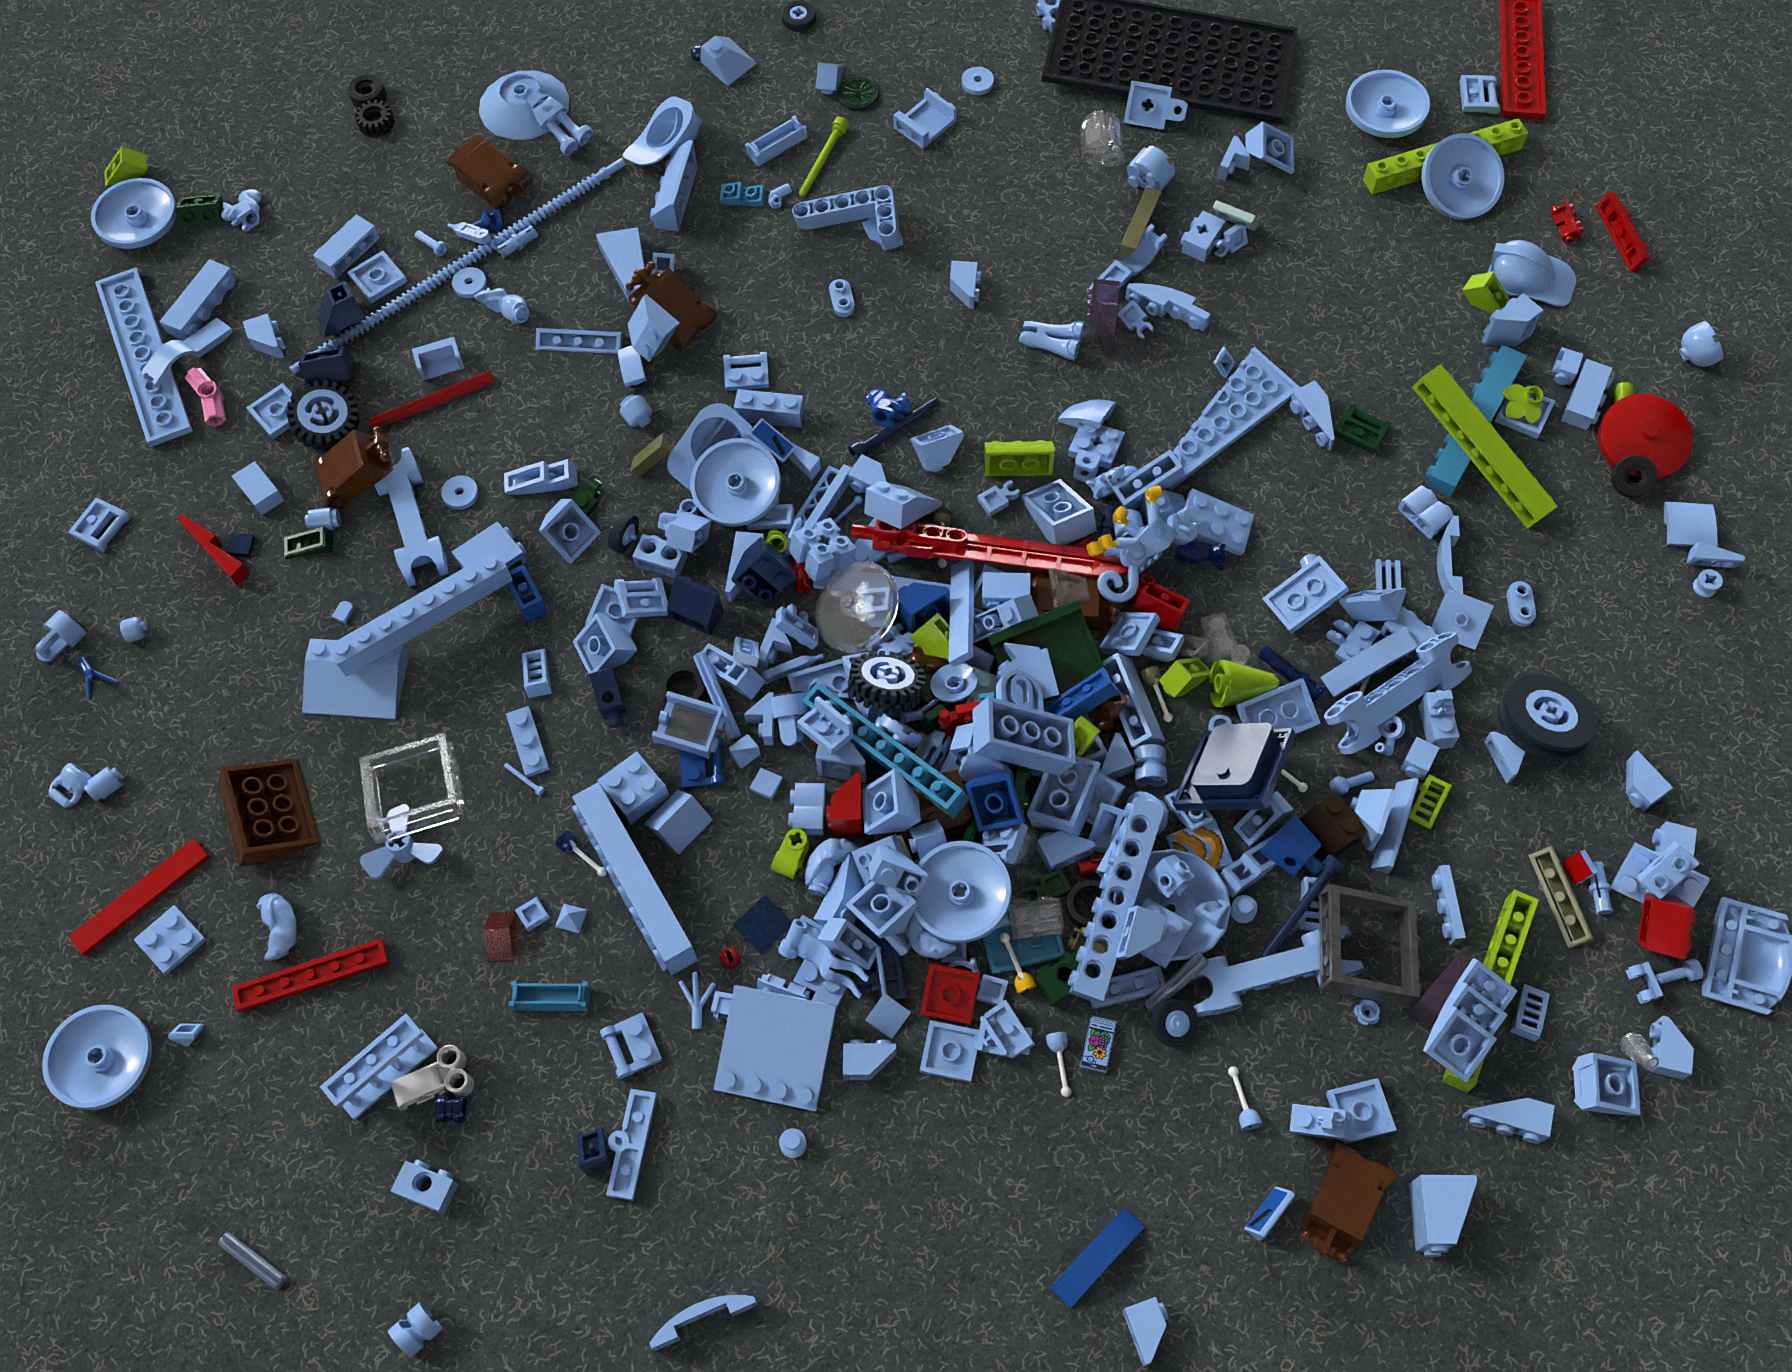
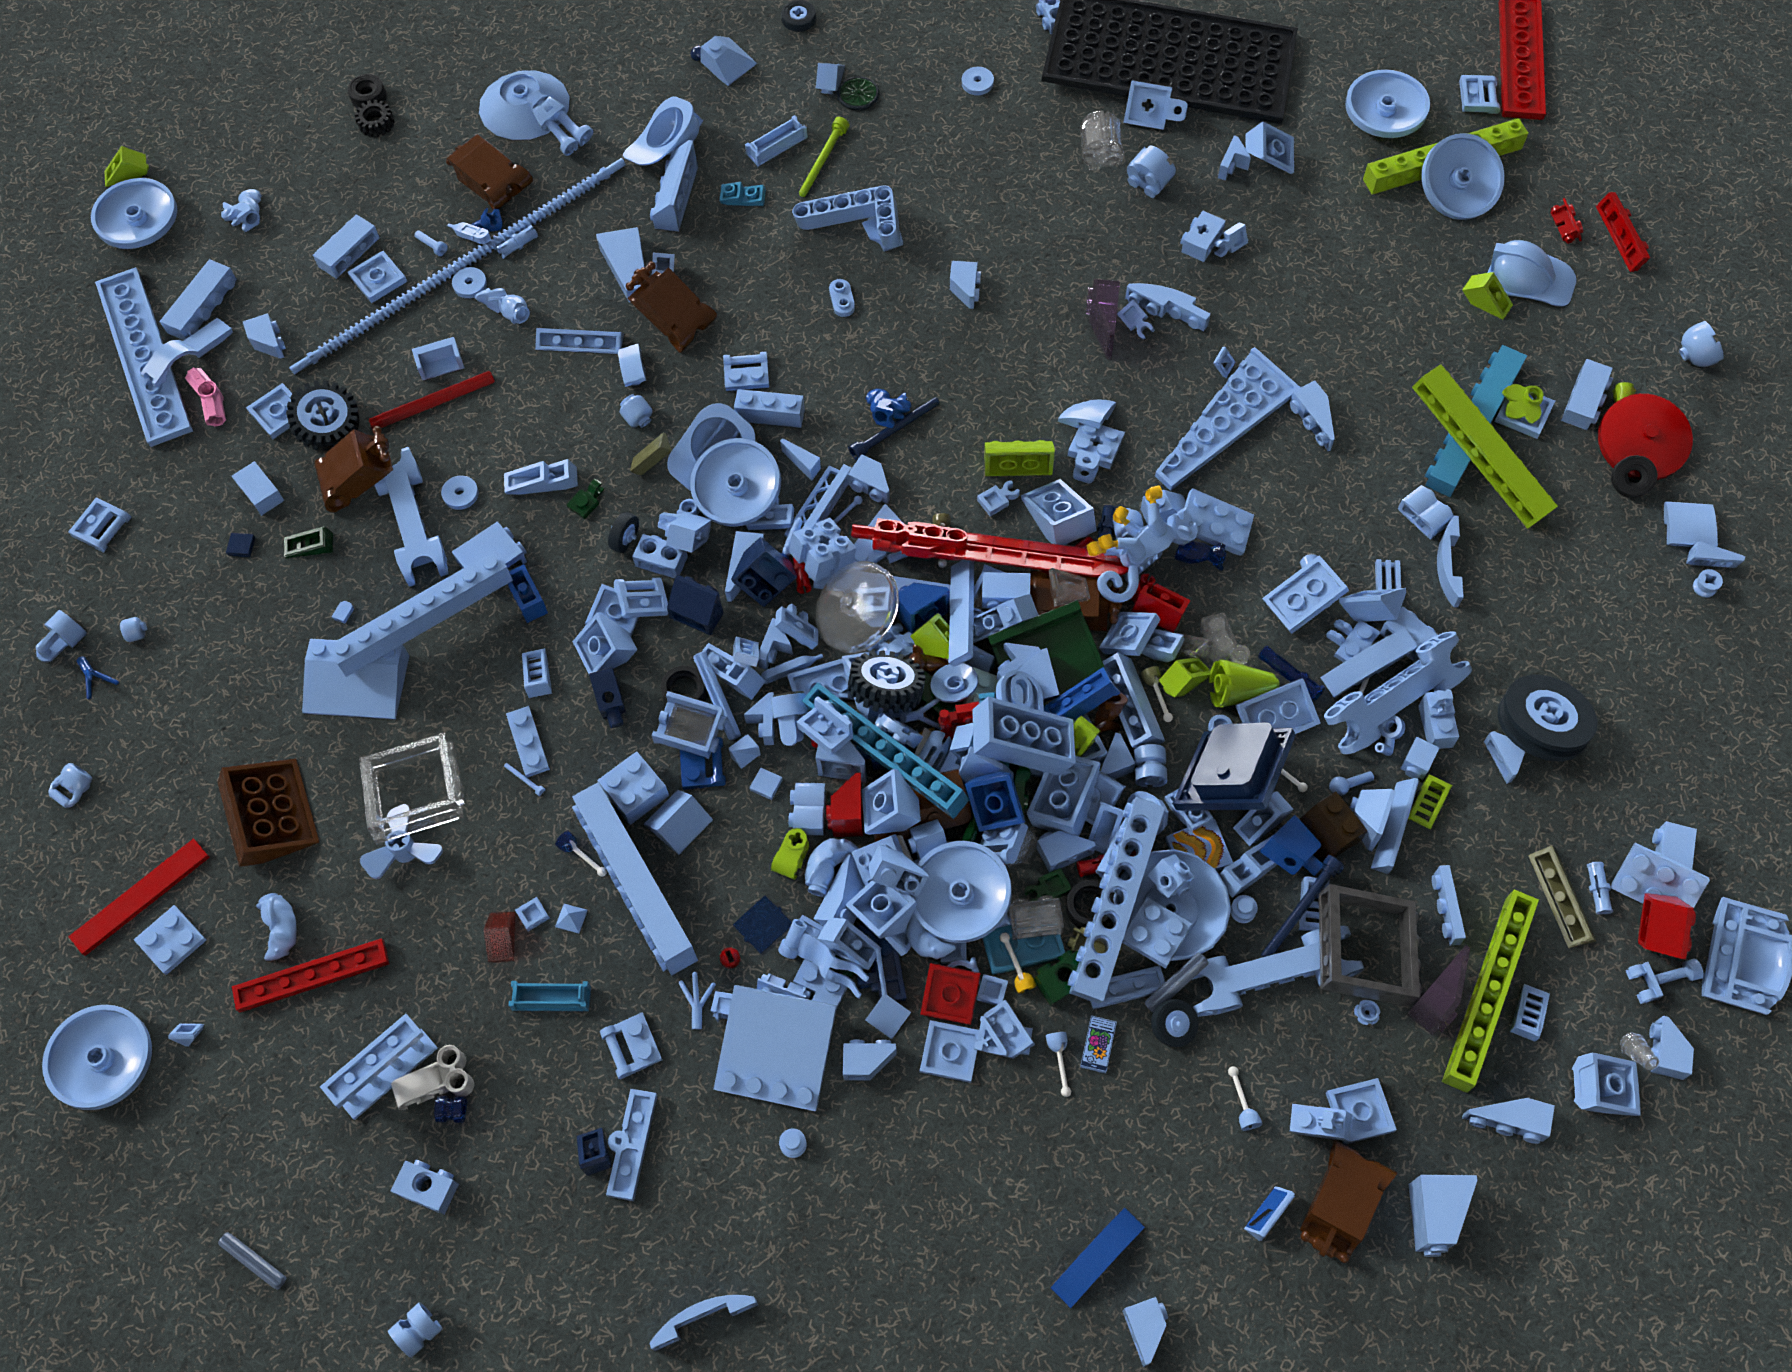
light blue brick [84,767,124,802] -> none
dark green bracket [174,194,224,227] -> none
red slope [178,514,250,587] -> none
dark blue slope [298,346,356,387] -> none
light blue brick [305,507,341,530] -> none
dark blue slope [317,281,365,337] -> none
light blue slope [539,499,601,564] -> none
light blue slope [628,294,680,362] -> none
slope [747,418,796,464] -> none
lime cone [766,529,788,553] -> none
light blue arm [768,183,792,209] -> none
light blue slope [864,481,942,529] -> none
light blue panel [893,88,957,149] -> none
light blue slope [910,425,964,472] -> none
dark green tile [921,704,947,736] -> none
light blue piece [1019,321,1085,362] -> none
light blue animal [1086,464,1137,500] -> none
light blue piece [1087,224,1167,304] -> none
light blue brick [1112,449,1186,510] -> none
light blue slope [1115,906,1167,960] -> none
olive slope [1119,187,1161,260] -> none
light blue tile [1194,900,1230,927] -> none
light aqua tile [1213,200,1258,231] -> none
dark green plate [1334,404,1392,454] -> none
light blue slope [1423,958,1518,1082] -> none
light blue plate [1431,588,1494,650] -> none
light blue slope [1482,293,1543,347] -> none
light blue plate [1506,581,1536,627] -> none
light blue brick [1552,347,1583,386] -> none
red tile [1562,850,1598,885] -> none
light blue slope [1626,750,1673,812] -> none
light blue brick [1638,840,1700,900] -> none

